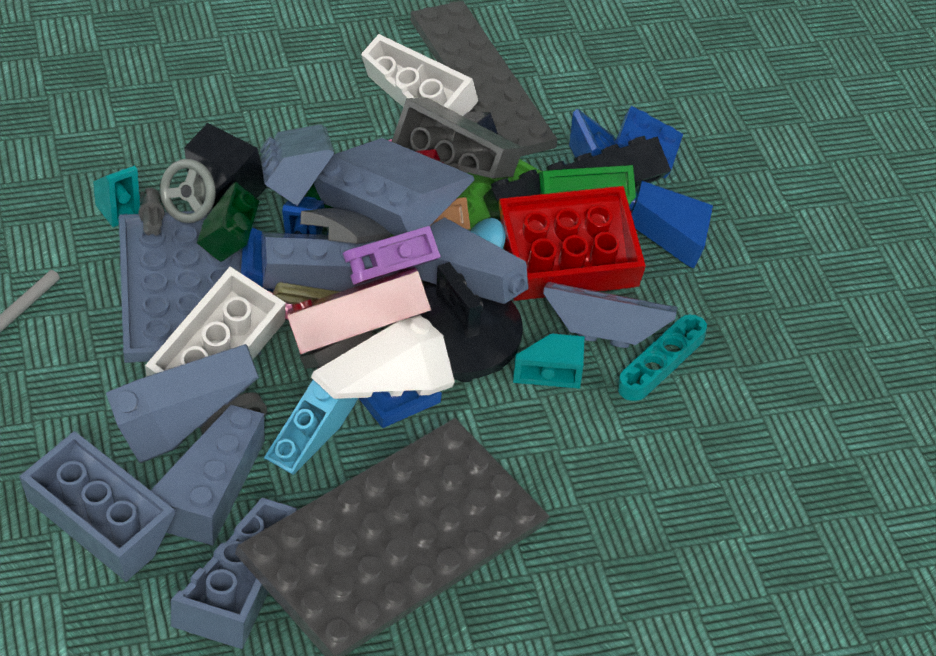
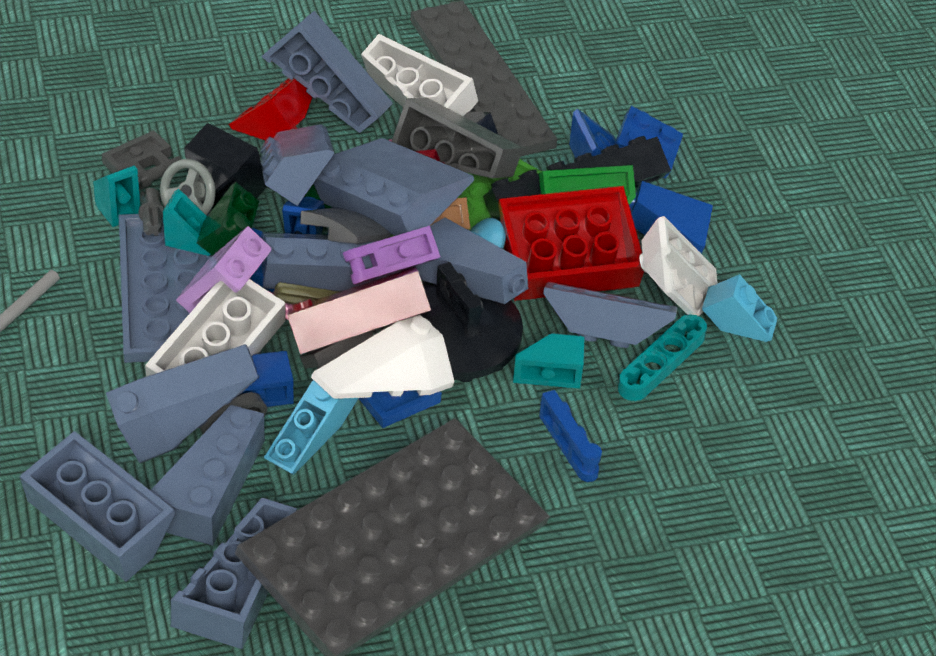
none -> dark grey plate [102,130,181,190]
none -> teal slope [163,189,211,256]
none -> lavender panel [176,226,272,313]
none -> red wedge [228,78,312,141]
none -> blue slope [238,351,294,407]
none -> sand blue wedge [261,11,393,133]
none -> blue plate [539,390,602,482]
none -> white wedge [639,216,718,316]
none -> medium azure slope [702,274,777,342]

